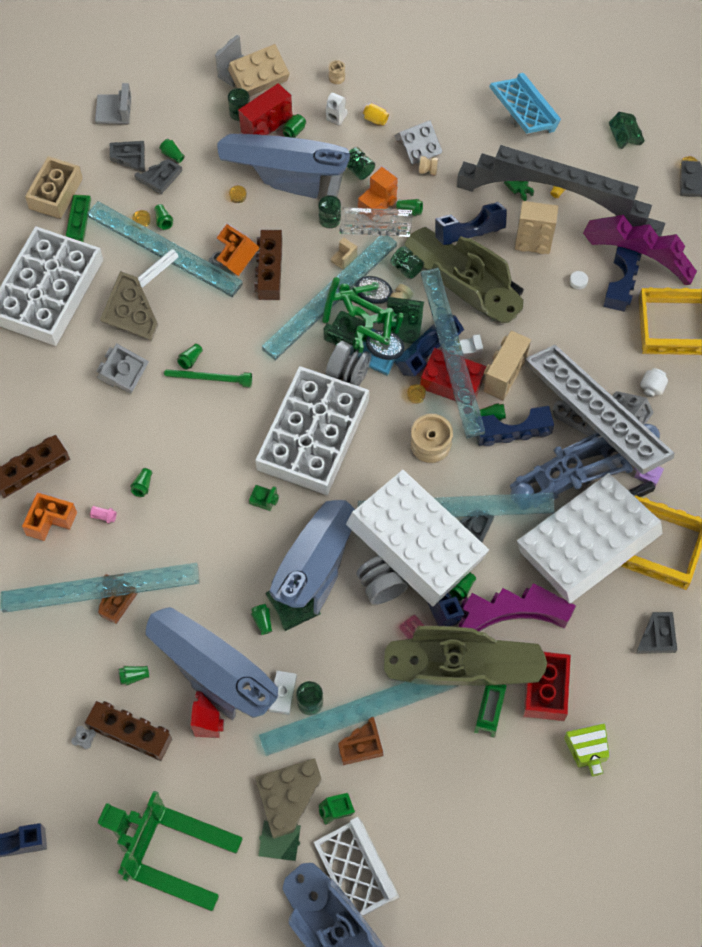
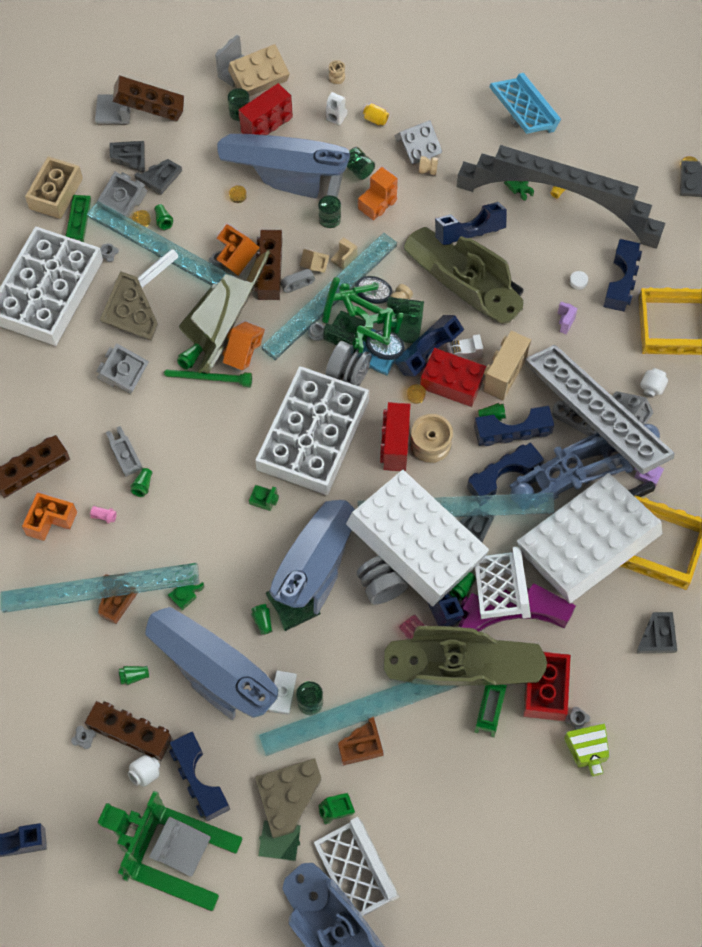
green cone [159,139,185,163] -> none
red slope [191,691,224,738] -> none
green brick [282,114,306,138] -> none
clear fence [339,207,412,236] -> none
clear green wheel [390,246,424,279] -> none
green cone [396,199,423,216] -> none
clear light blue plate [421,268,485,438] -> none
tan brick [515,201,558,254] -> none
magenta arch [583,215,697,285] -> none
clear green bracket [609,112,645,149] -> none
none -> light grey plate [97,171,147,219]
none -> light grey plate [100,243,119,262]
none -> light grey hinge [106,426,143,477]
none -> reddish brown brick [112,75,184,121]
none -> white head [128,755,160,787]
none -> light grey bracket [149,817,211,876]
none -> green plate [168,575,205,610]
none -> dark blue arch [169,731,230,821]
none -> piece [179,250,271,374]
none -> orange brick [223,321,265,370]
none -> light grey beam [280,269,315,293]
none -> tan panel [300,249,329,273]
none -> light grey plate [308,323,326,341]
none -> red brick [380,402,411,472]
none -> dark blue arch [467,442,544,505]
none -> white fence [475,546,531,619]
none -> lavender bracket [558,302,578,335]
none -> light grey plate [565,707,590,730]

